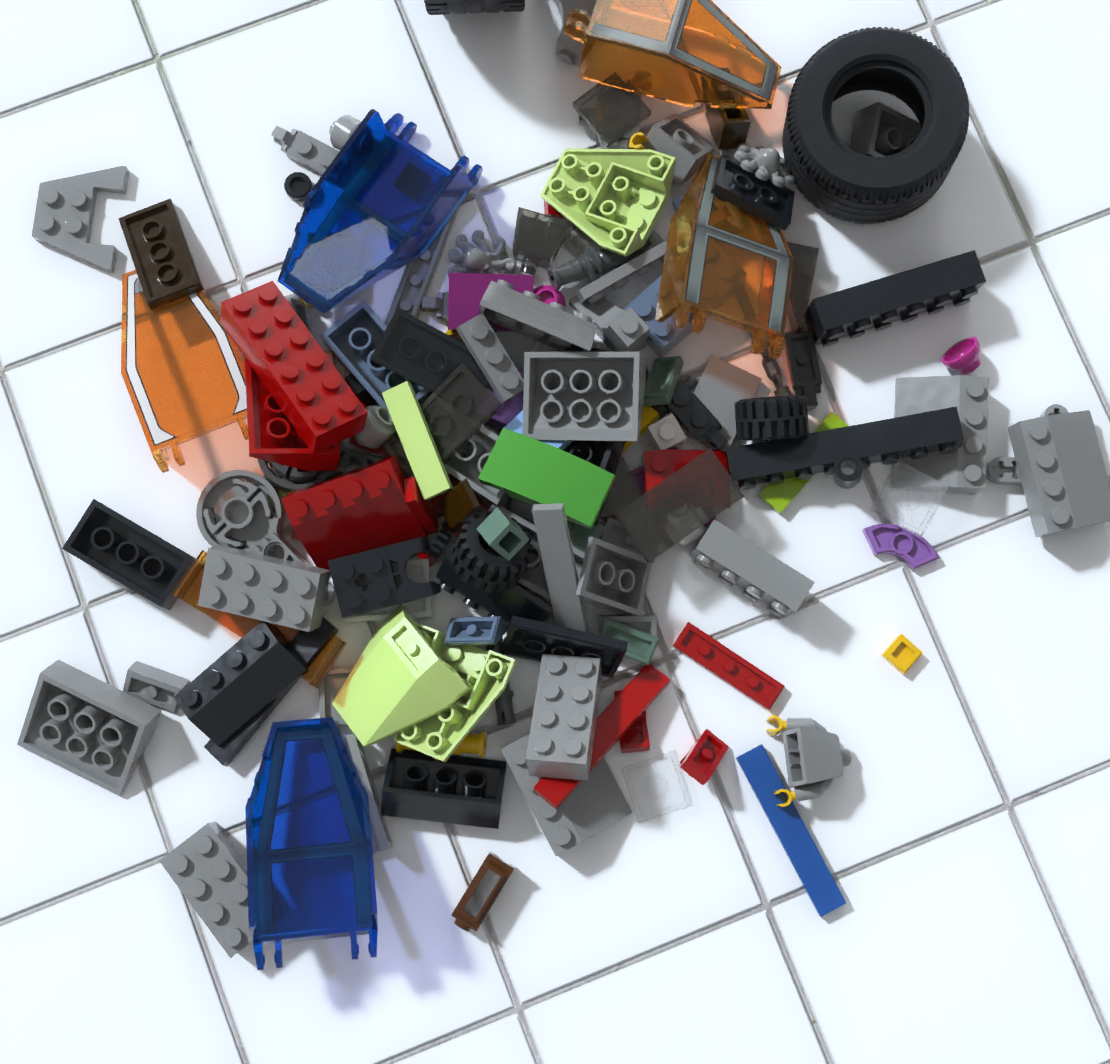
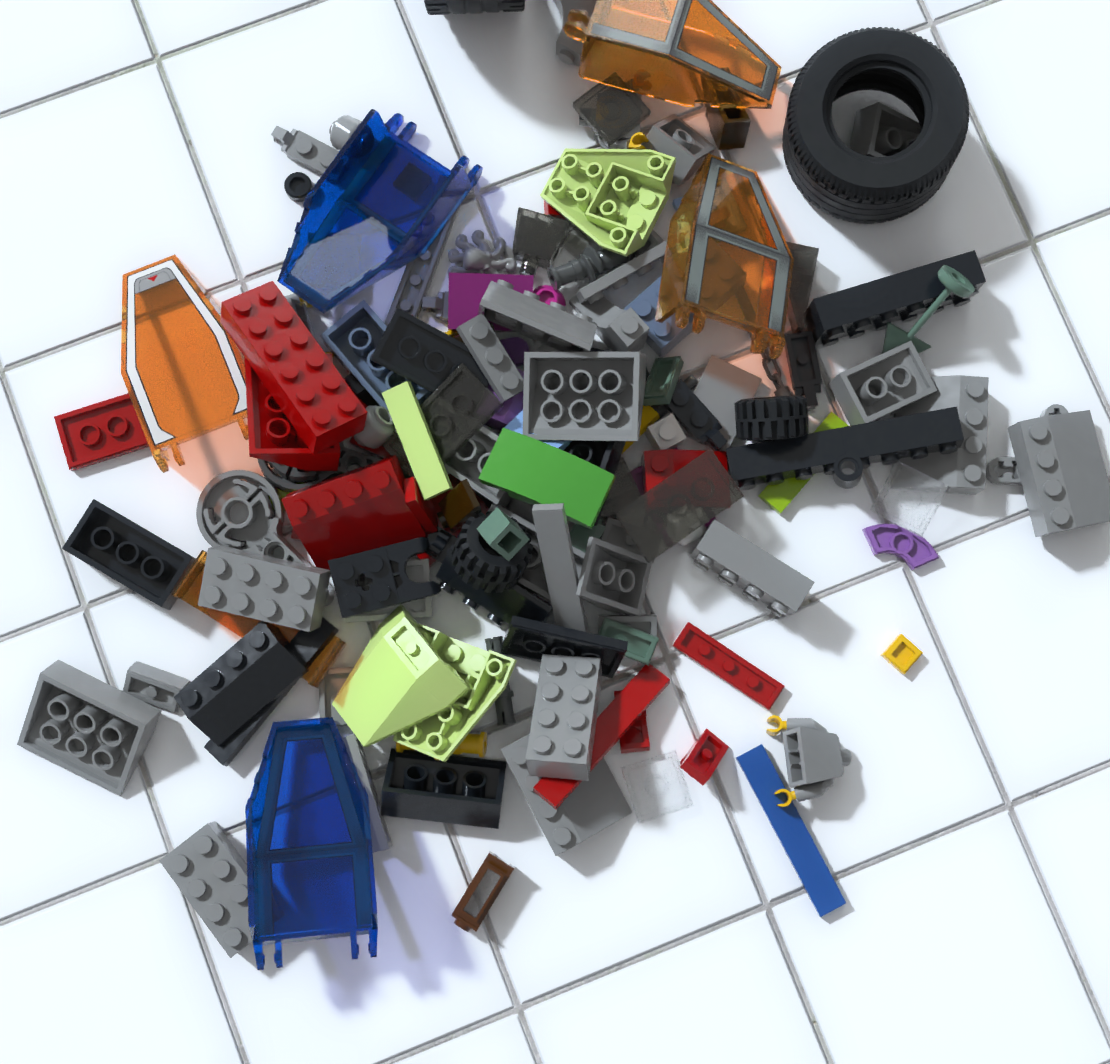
light grey wing [31,166,129,273] -> none
dark brown tile [118,198,204,310] -> none
sand blue slope [444,616,509,645] -> none
black plate [710,153,795,231] -> none
light grey animal [734,143,795,187] -> none
dark pink piece [941,337,981,375] -> none
none -> red tile [54,392,154,471]
none -> medium lavender tile [500,337,529,367]
none -> light grey slope [828,341,937,426]
none -> sand green piece [882,265,975,353]

